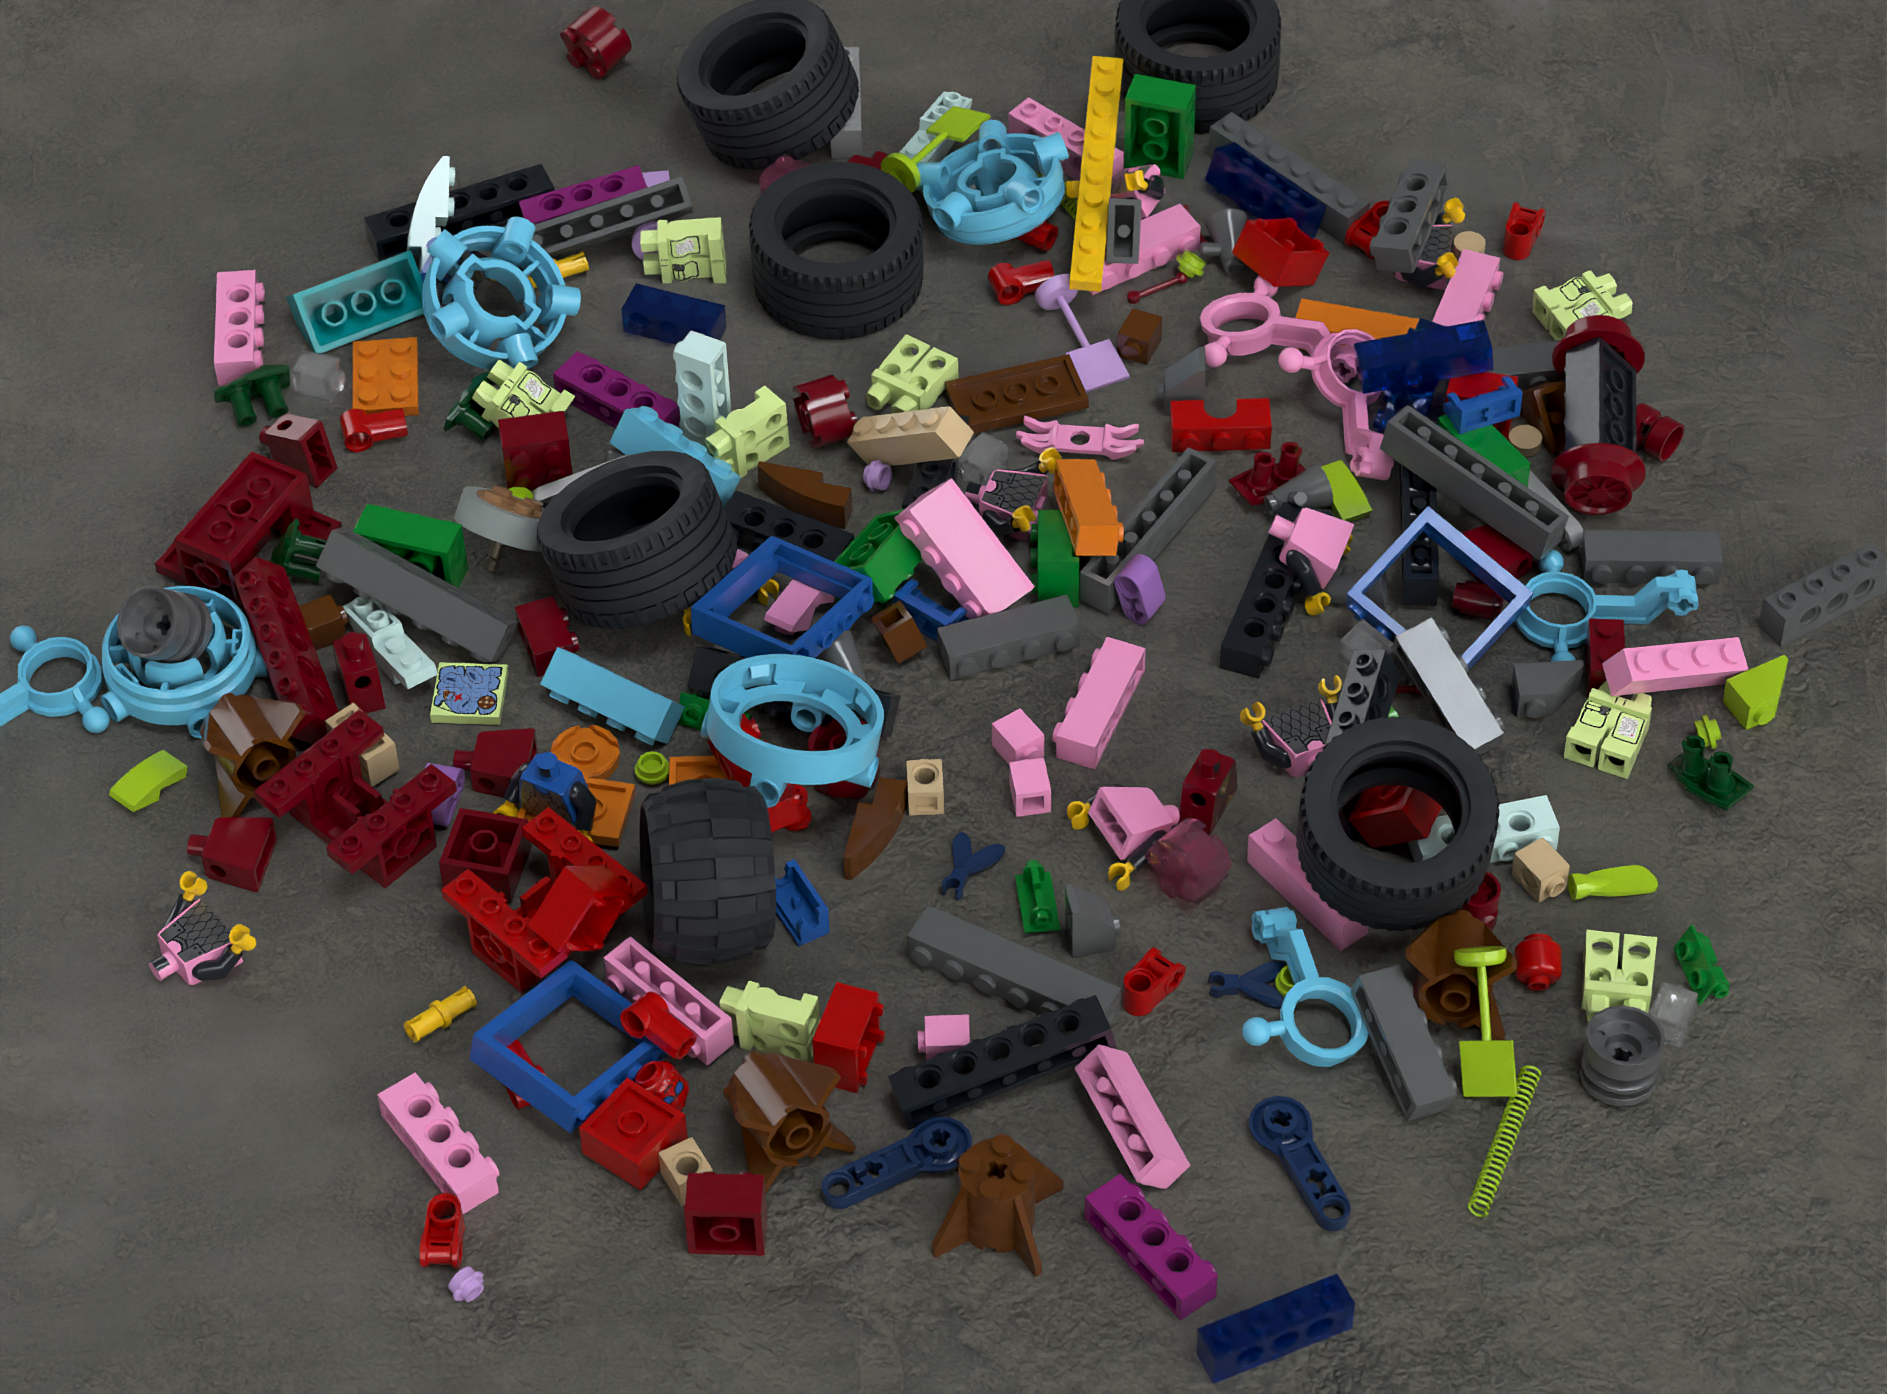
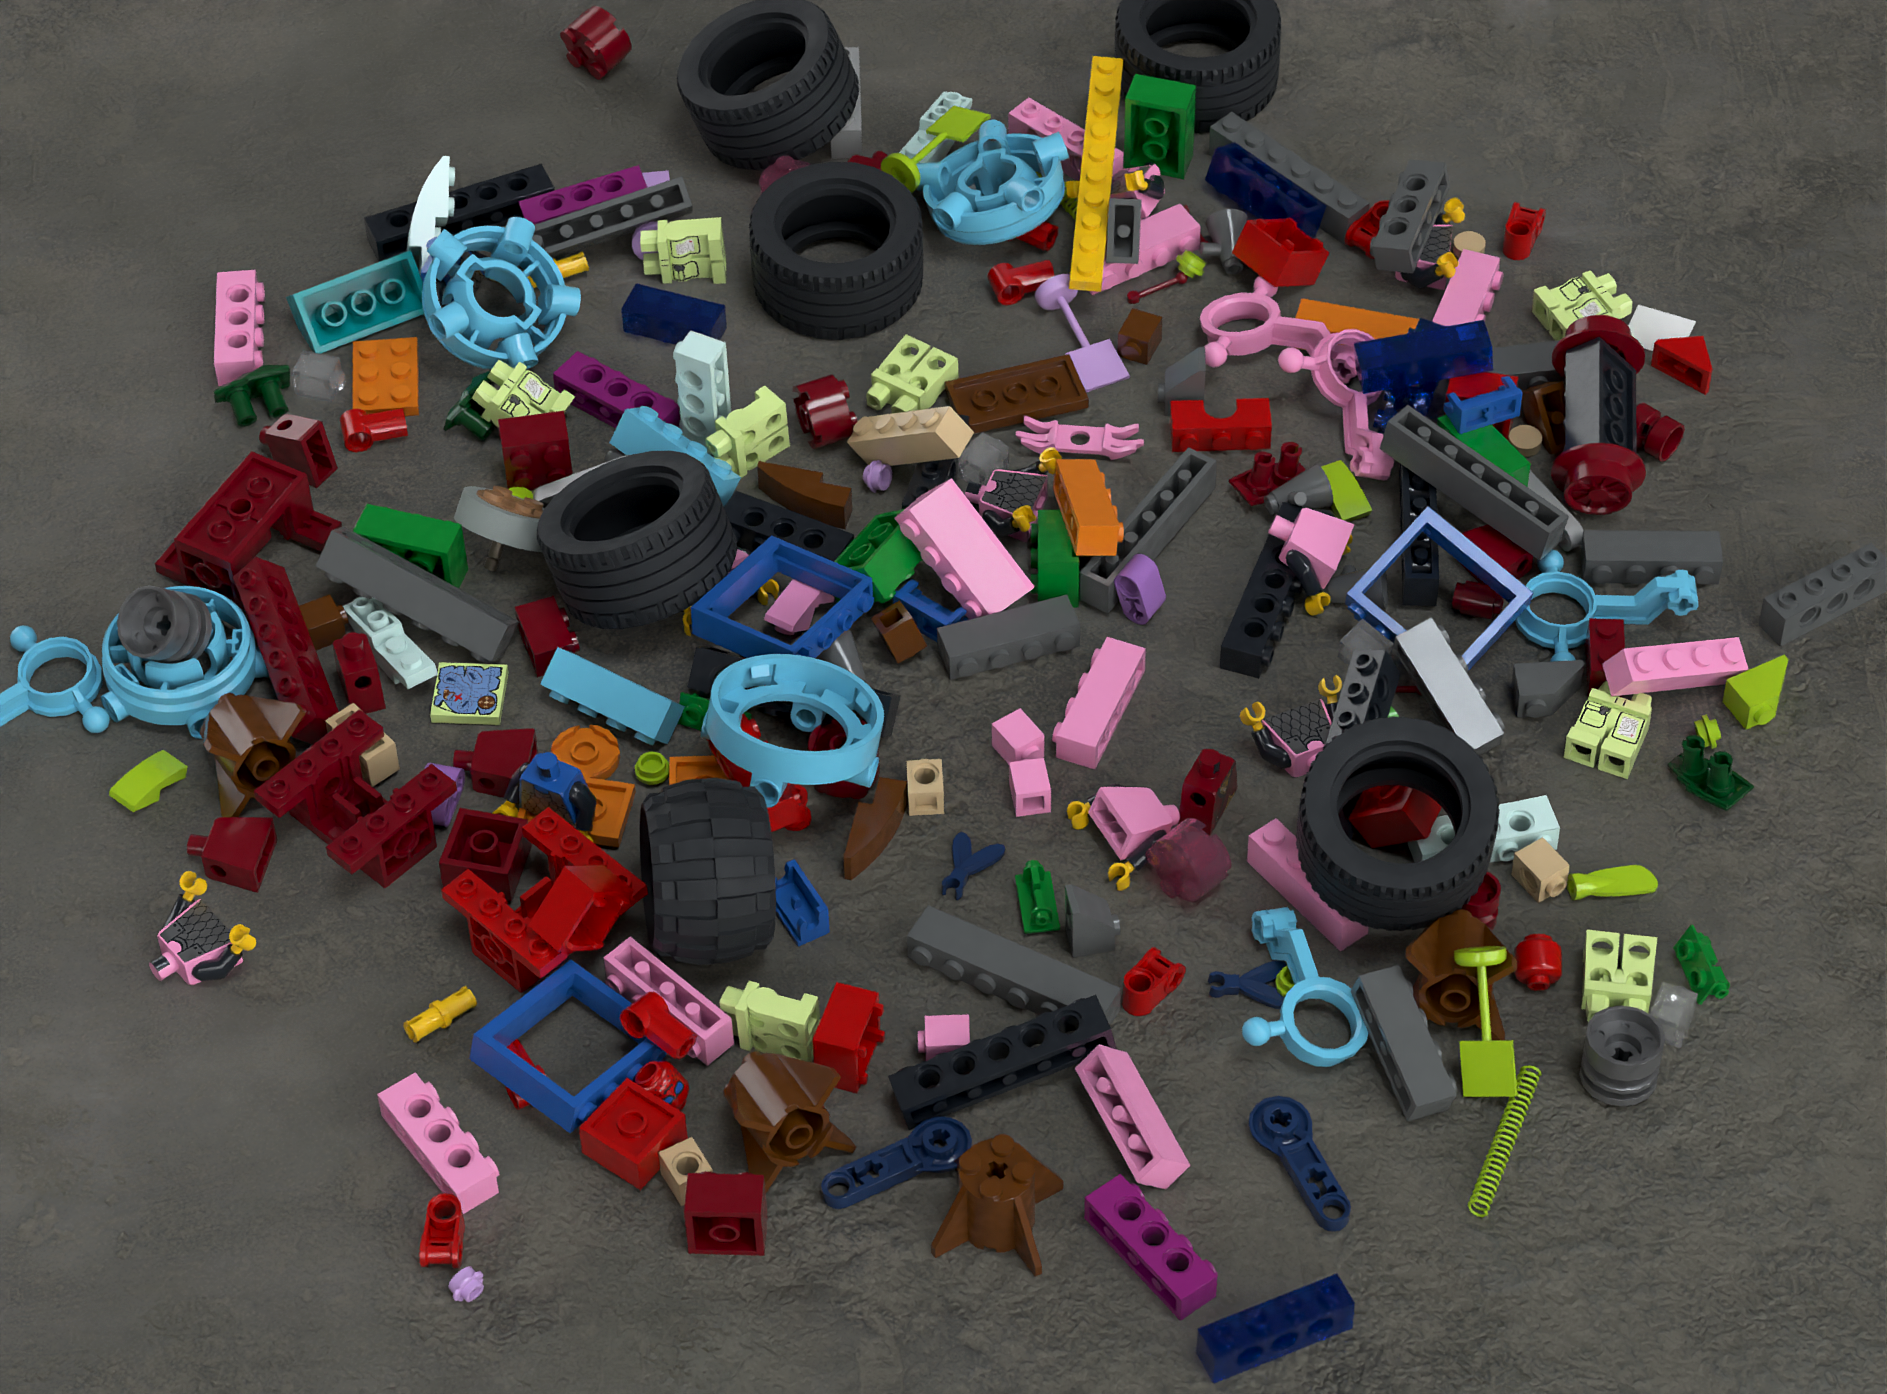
dark green connector [270,519,327,583] -> none
none -> white sticker [1628,305,1696,351]
none -> red slope [1651,336,1713,395]

